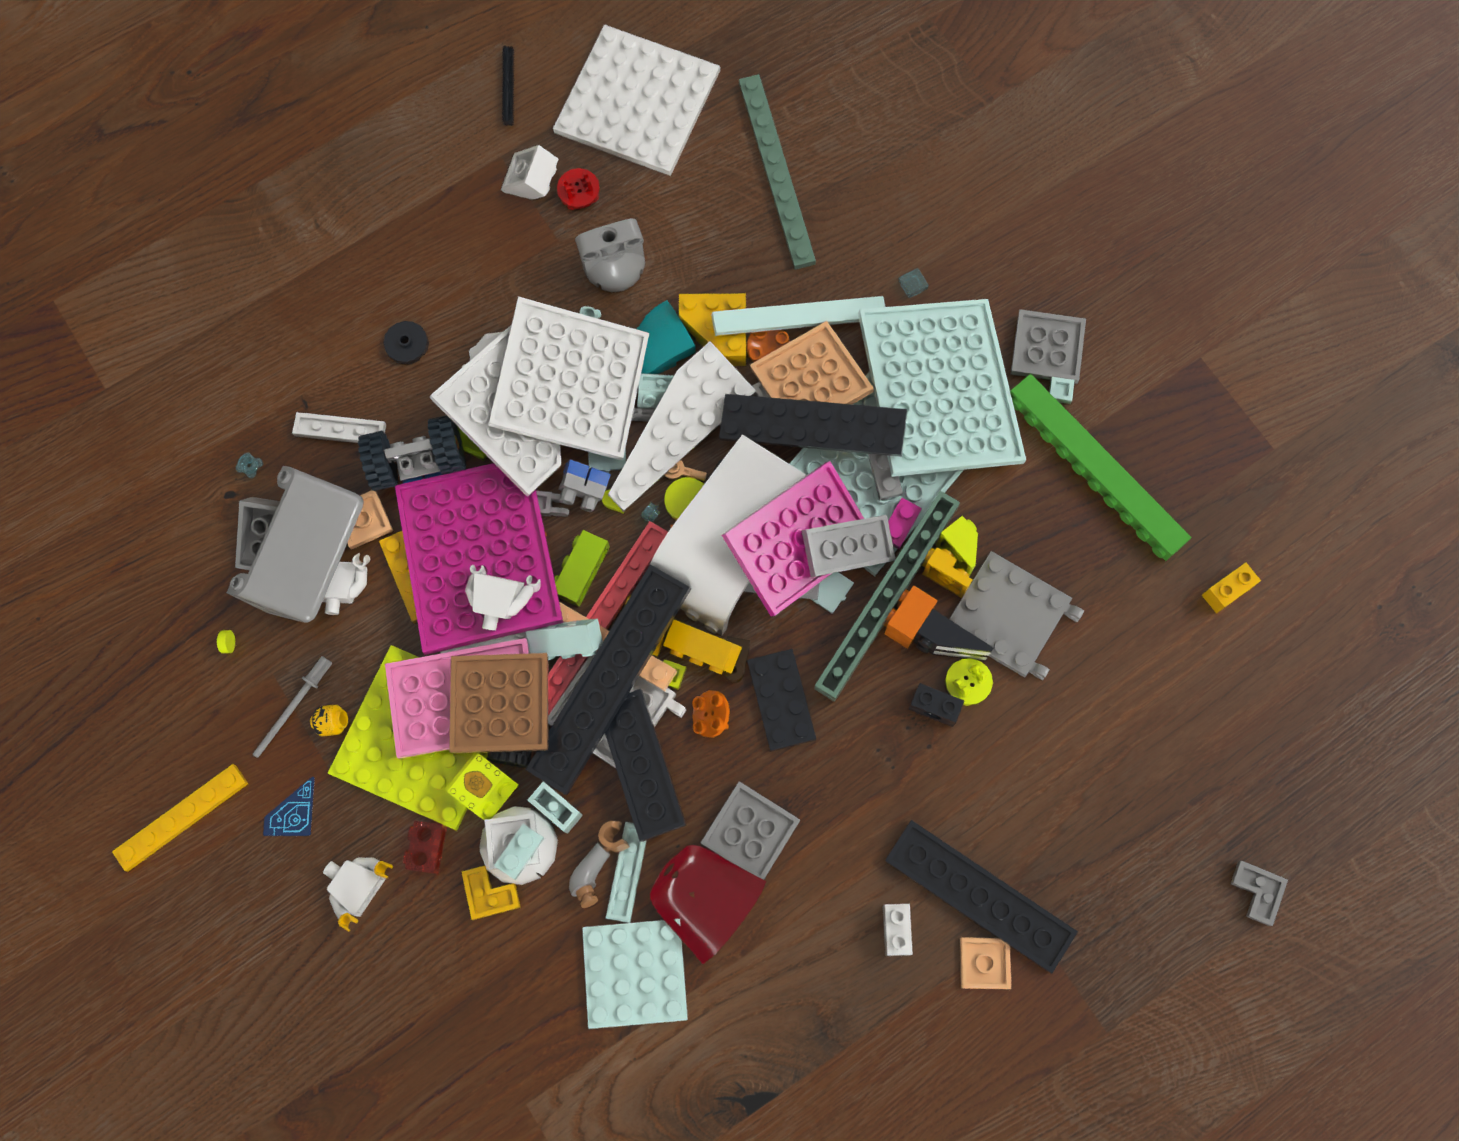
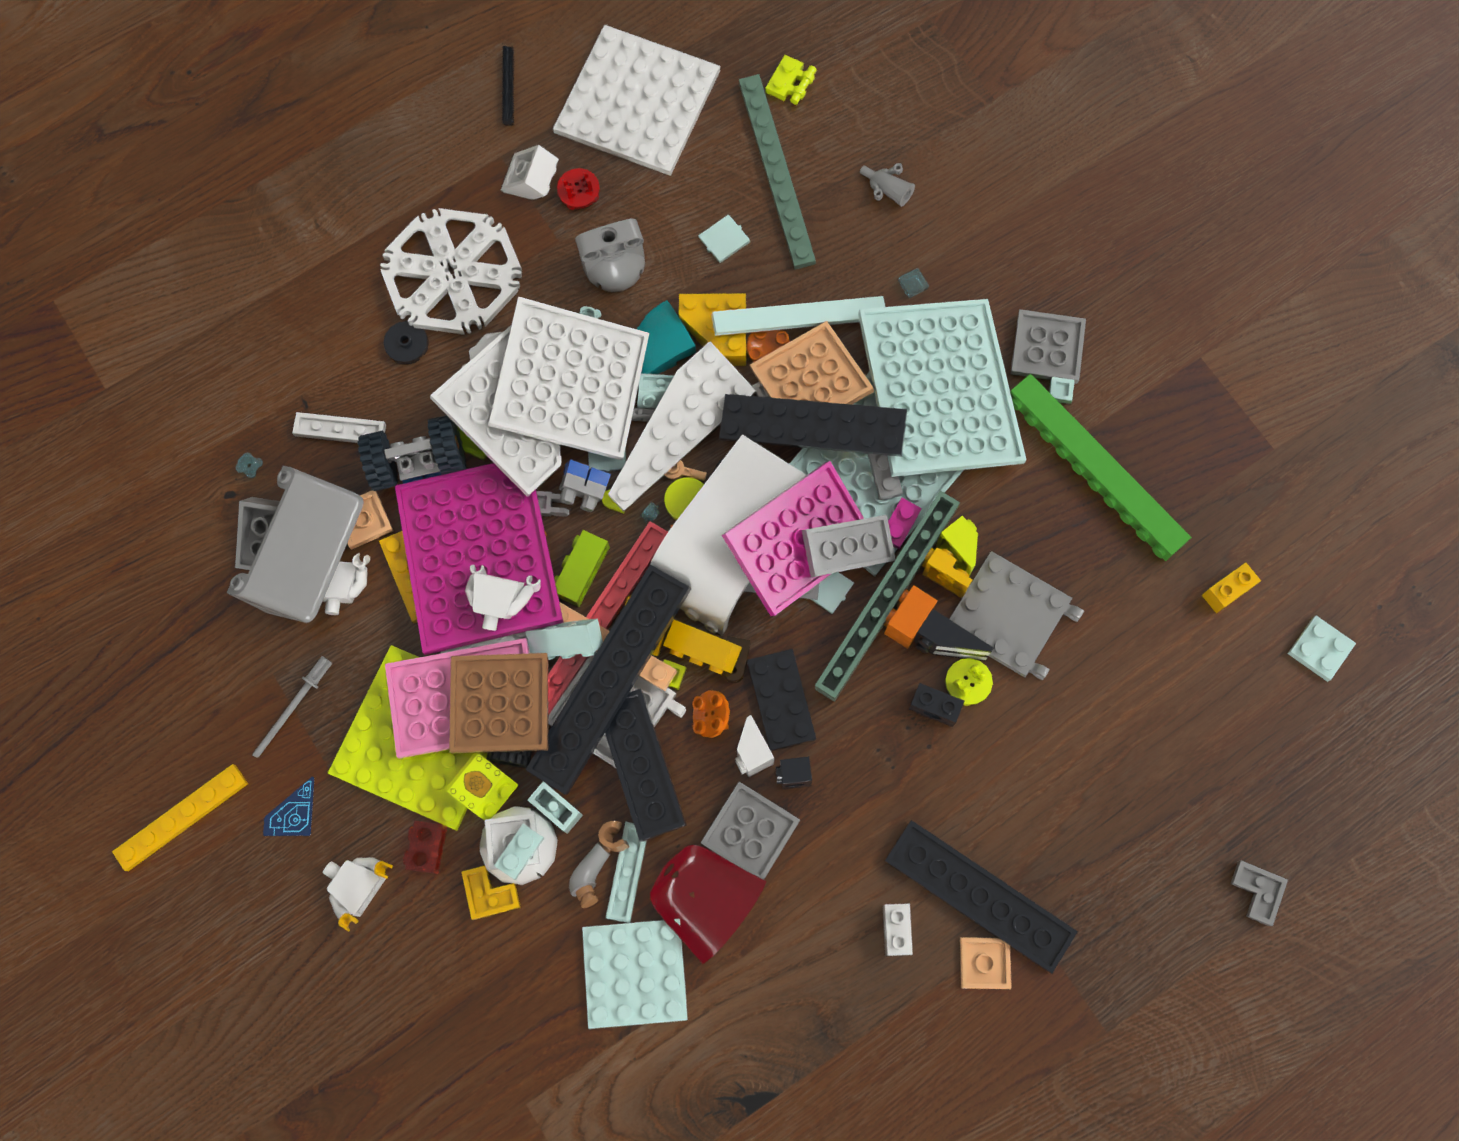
neon yellow tile [217,630,235,654] -> none
yellow head [310,705,348,736] -> none
none -> white plate [380,208,522,334]
none -> light aqua piece [698,214,750,263]
none -> white slope [735,715,774,777]
none -> neon yellow plate [766,55,817,105]
none -> black brick [775,756,812,790]
none -> light grey piece [860,163,915,207]
none -> light aqua plate [1287,616,1356,682]

